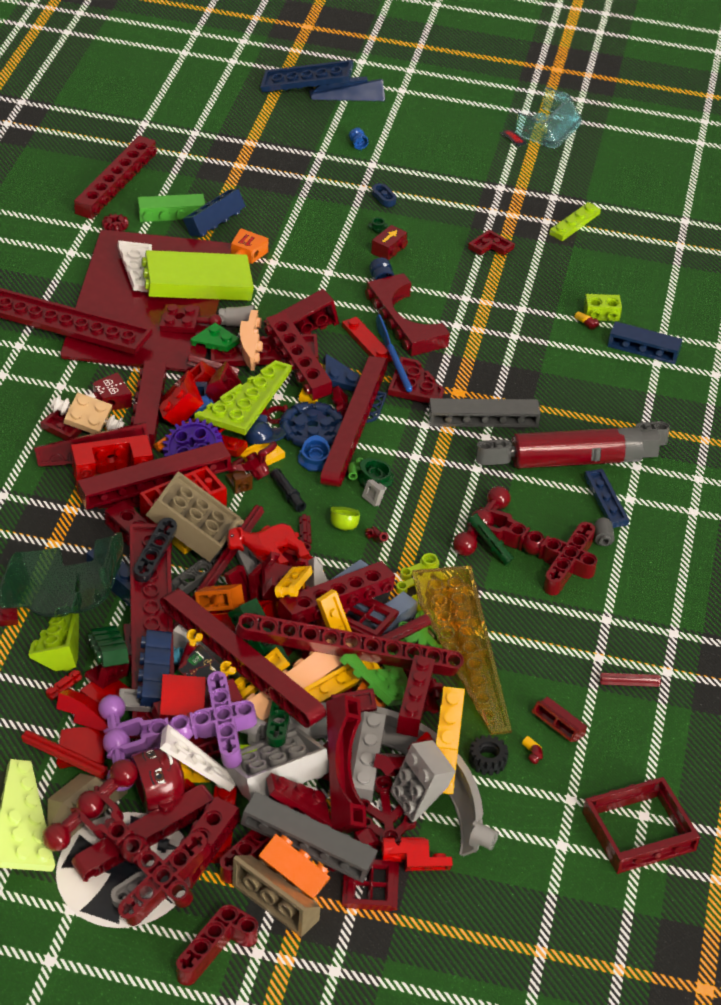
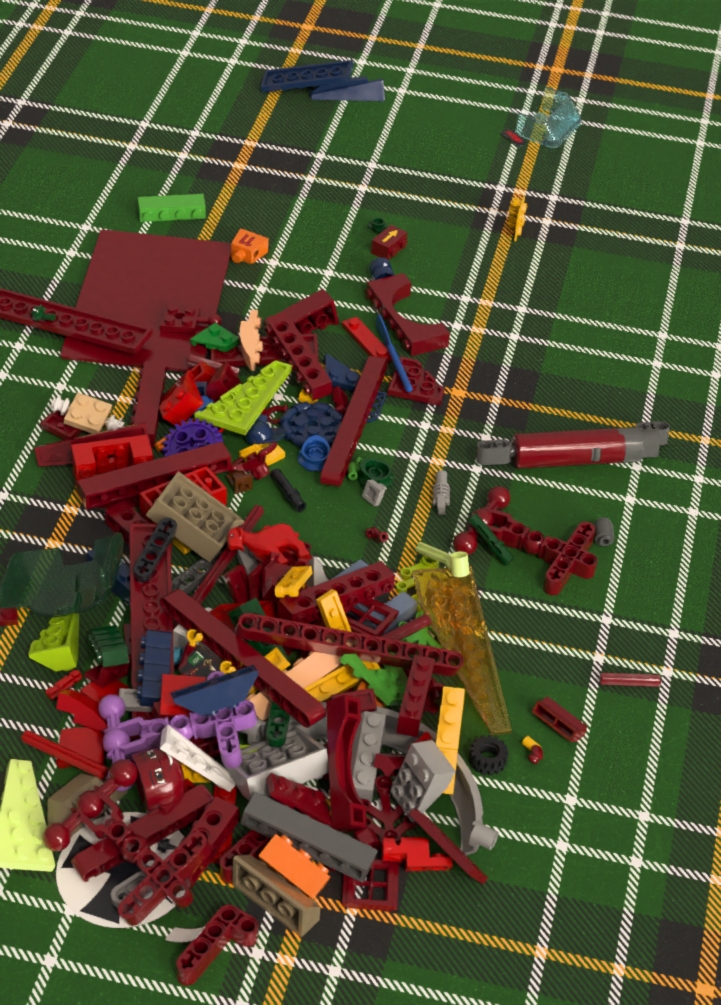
dark red brick [74,136,157,219] -> none
dark red torso [87,372,132,411] -> none
dark red gear [102,213,129,231] -> none
white wing [117,241,152,292] -> none
lime brick [141,250,254,301] -> none
dark blue brick [183,189,246,237] -> none
orange brick [194,584,245,611] -> none
red plate [208,434,248,457] -> none
light grey plant [219,305,255,327] -> none
dark red axle [299,514,312,544] -> none
lime cap [330,507,360,531] -> none
blue wheel [349,128,369,149] -> none
dark blue plate [372,183,397,207] -> none
dark grey brick [428,398,541,428] -> none
dark red plate [468,230,515,256] -> none
lime plate [549,202,601,241] -> none
arm [575,312,599,329] -> none
dark red window [582,777,700,874] -> none
lime brick [584,294,622,321] -> none
dark blue plate [584,469,629,528] -> none
dark blue brick [608,321,683,364] -> none
none -> dark green plate [31,305,56,322]
none -> white sticker [165,927,205,942]
none -> dark blue wedge [170,664,259,716]
none -> dark red tile [409,808,488,885]
none -> yellowish green axle [415,542,470,577]
none -> light grey hinge [433,470,450,515]
none -> yellow hinge [508,196,527,242]

